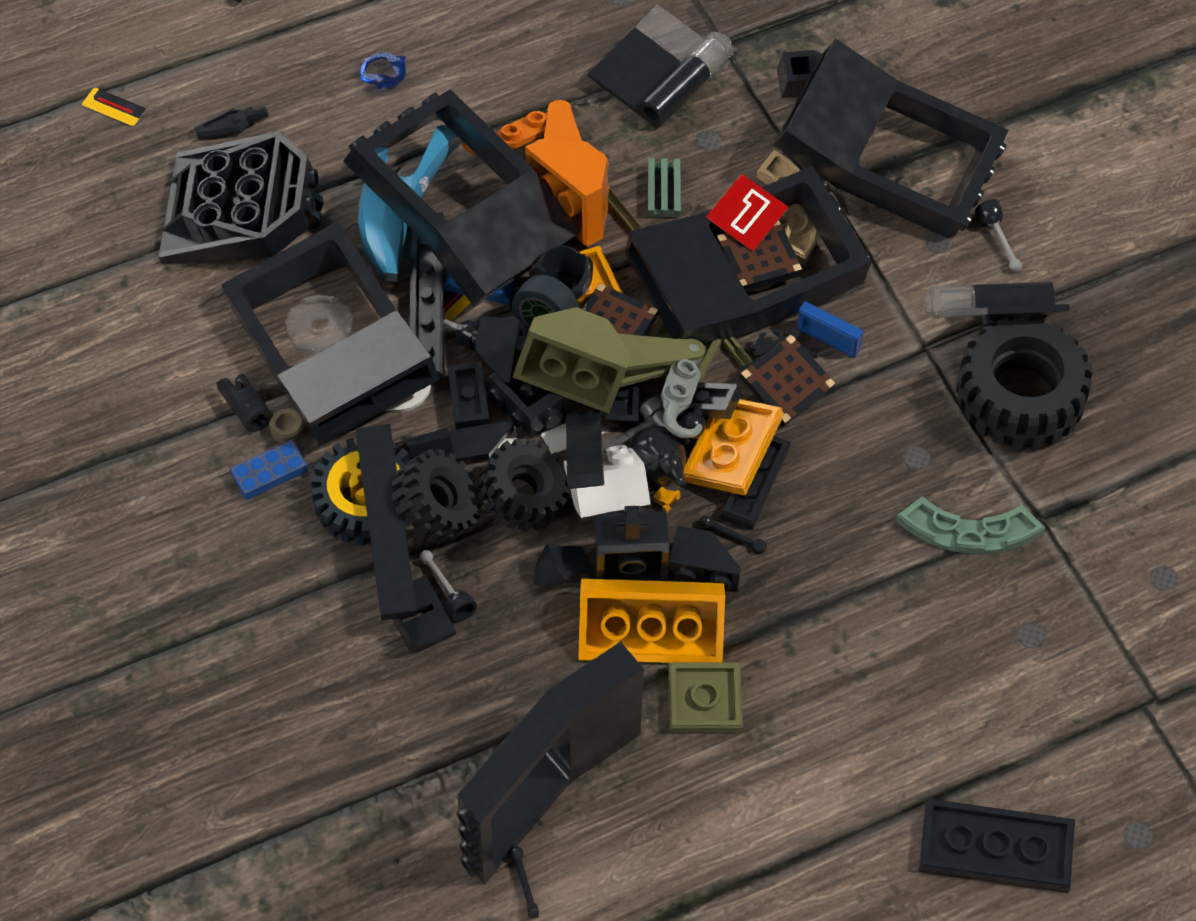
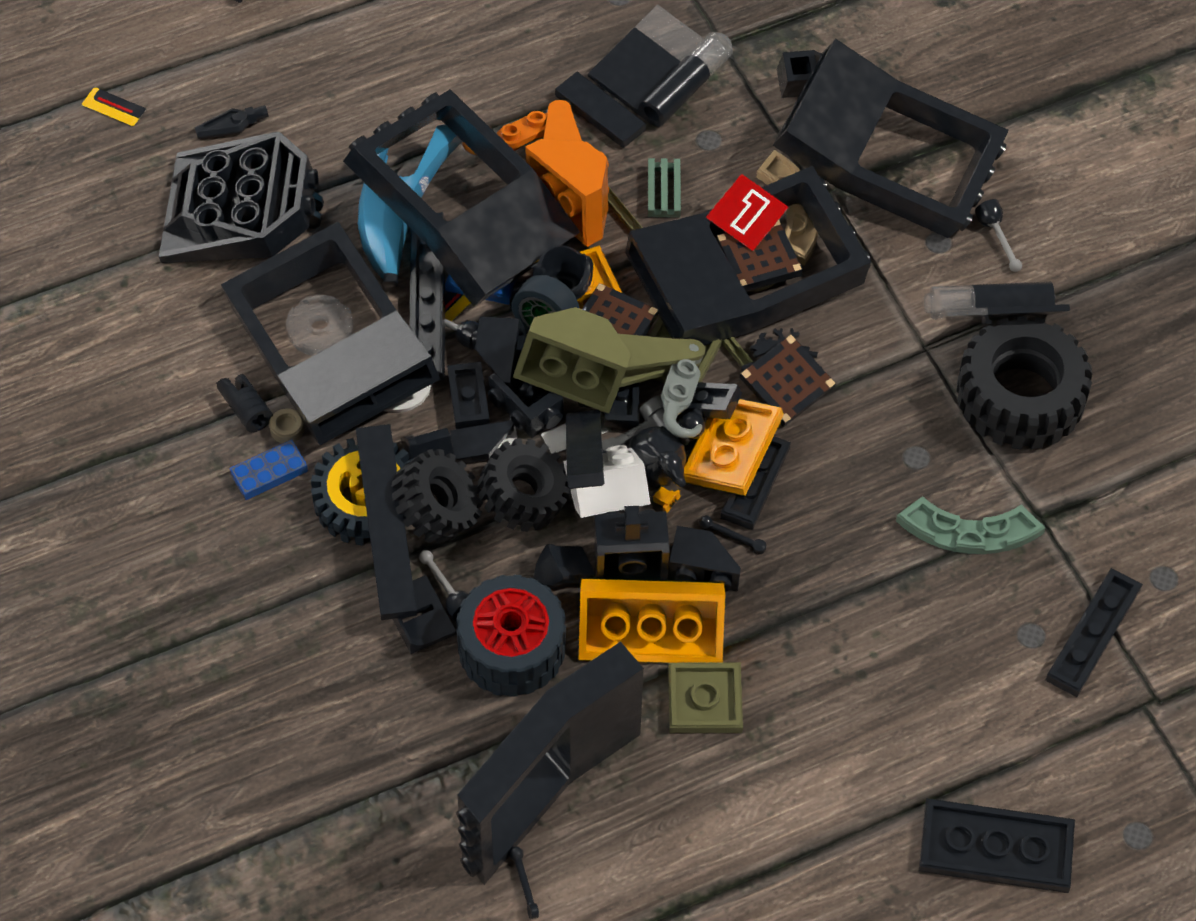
clear blue piece [359,52,406,90] -> none
blue tile [797,301,864,358] -> none
none -> black wheel [456,574,566,697]
none -> black tile [555,71,646,149]
none -> black tile [1045,568,1143,697]

